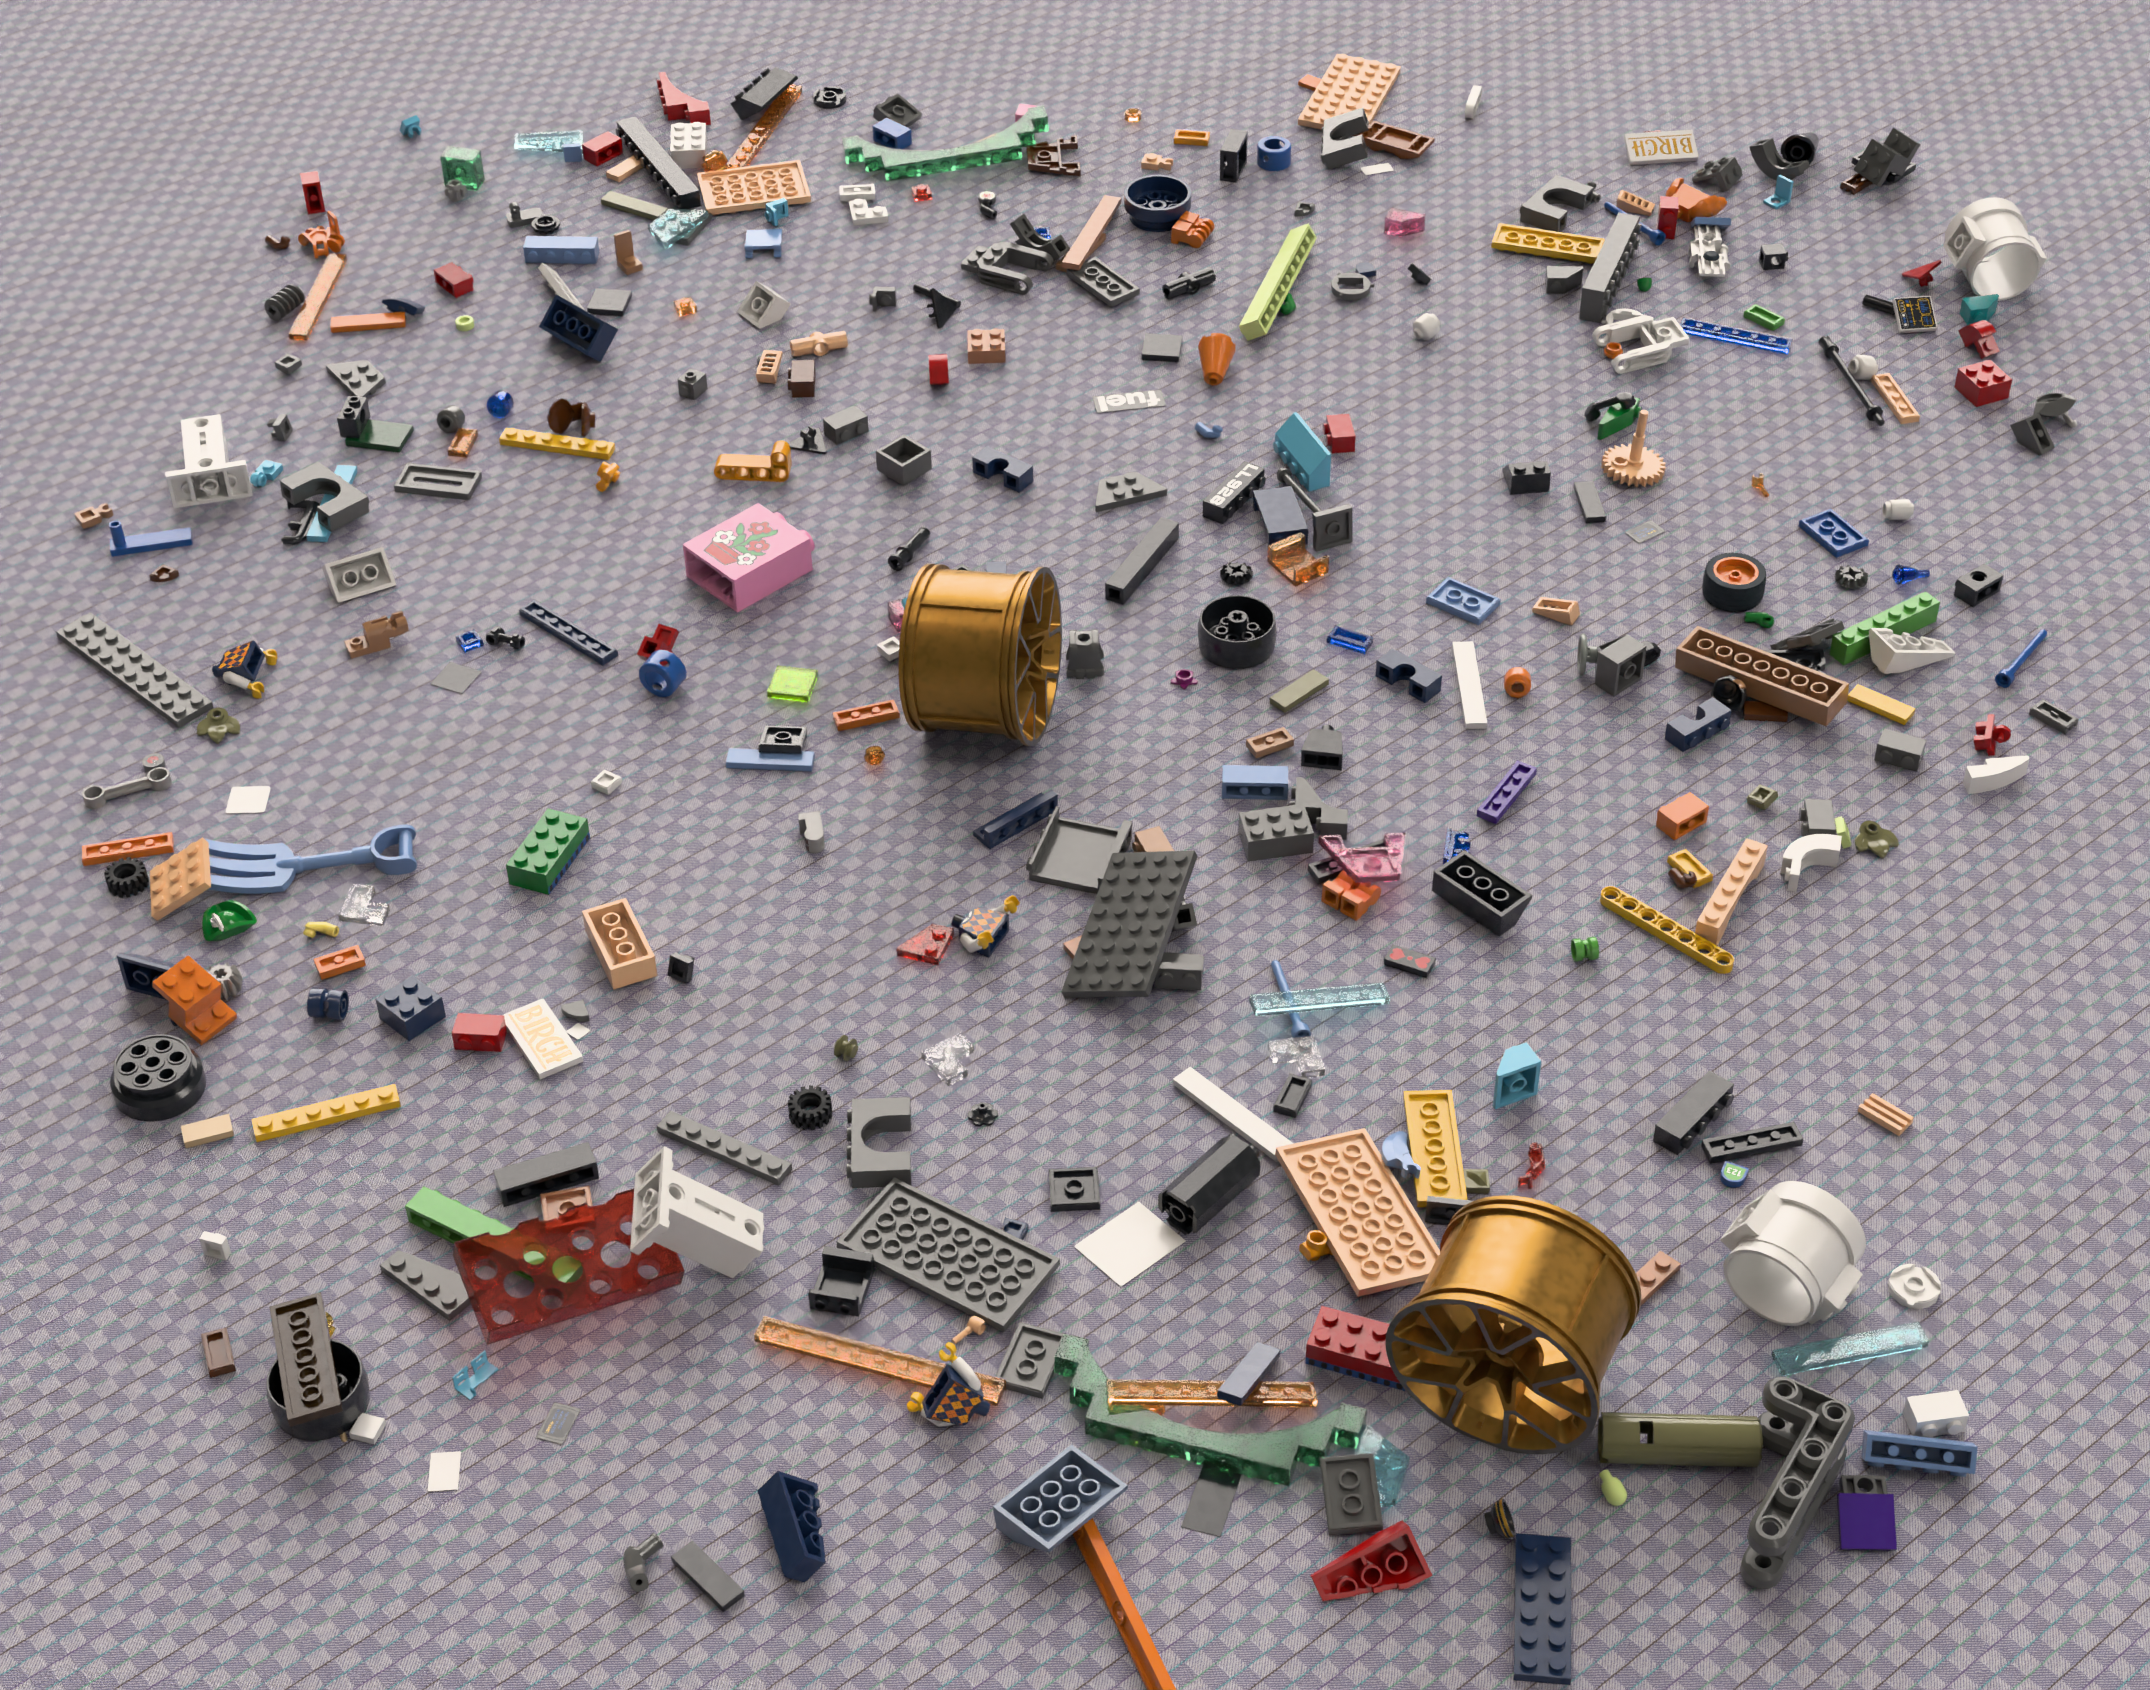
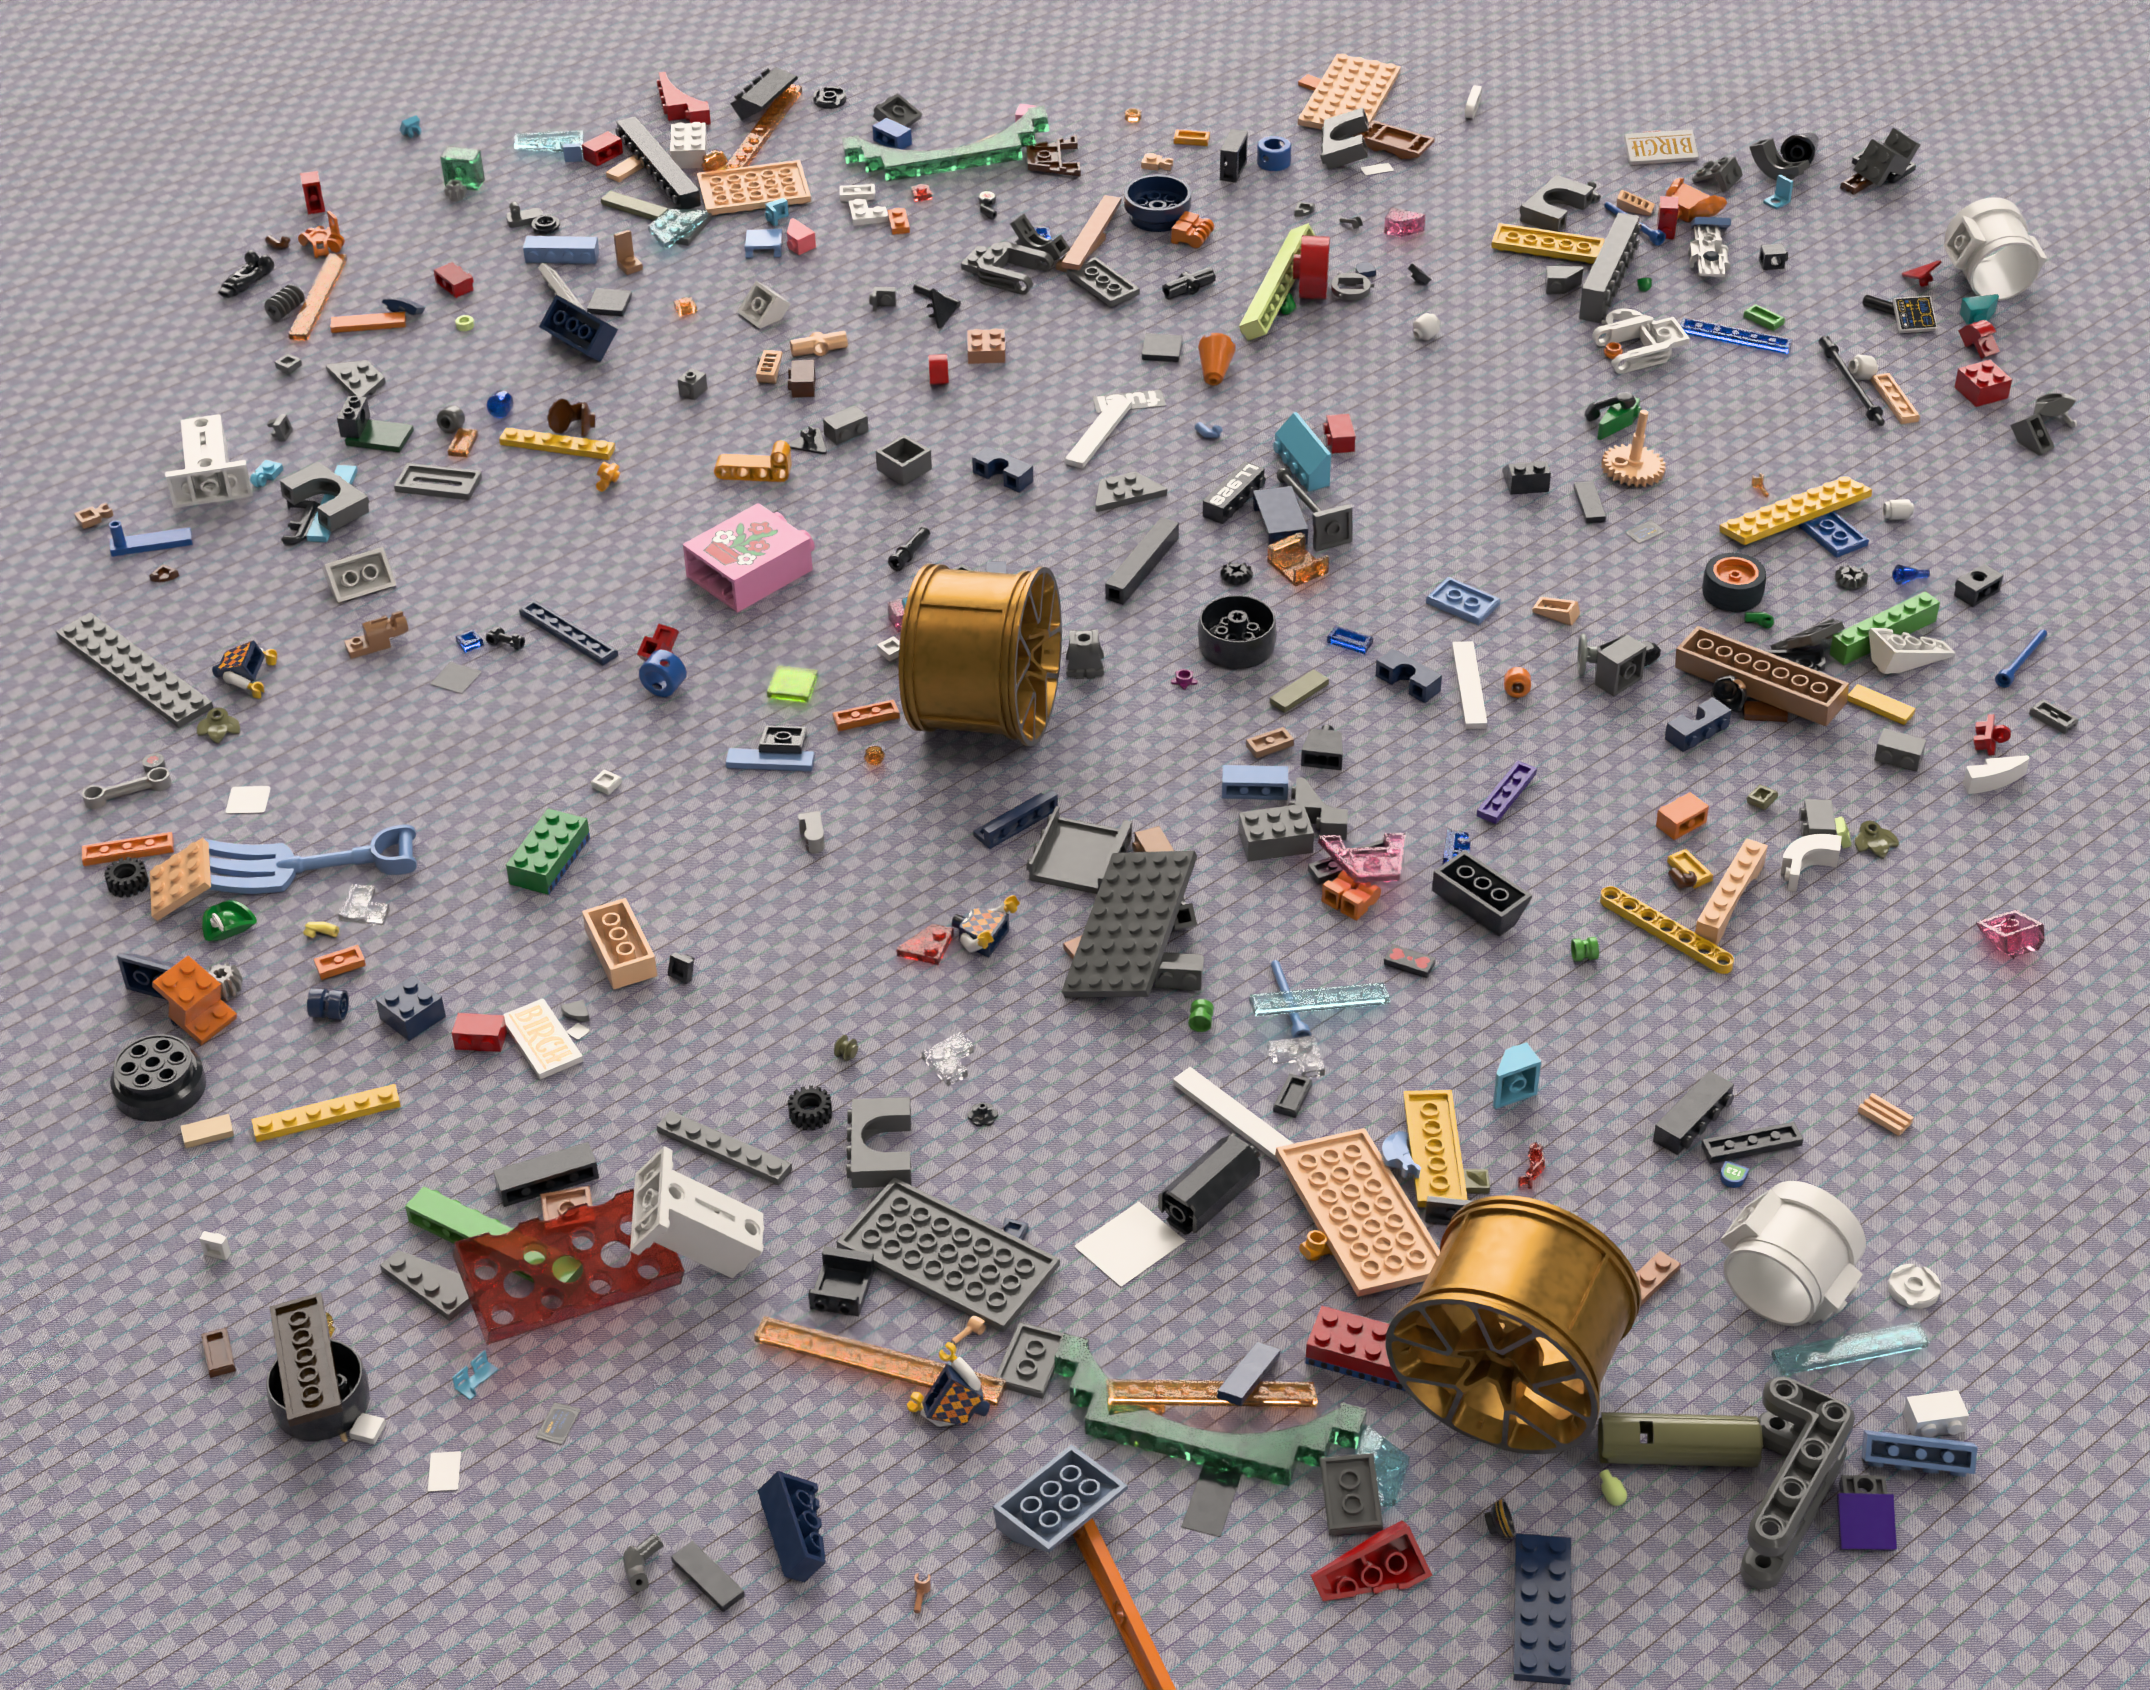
tile [1048,1167,1100,1212] -> none
none -> black piece [218,250,275,298]
none -> coral slope [787,218,816,255]
none -> orange plate [887,208,910,235]
none -> nougat hand [914,1573,931,1613]
none -> white tile [1065,396,1132,469]
none -> bright green wheel [1188,999,1214,1032]
none -> red piece [1293,235,1330,300]
none -> dark grey hand [1339,216,1363,229]
none -> yellow plate [1719,477,1872,545]
none -> clear pink slope [1976,910,2045,959]

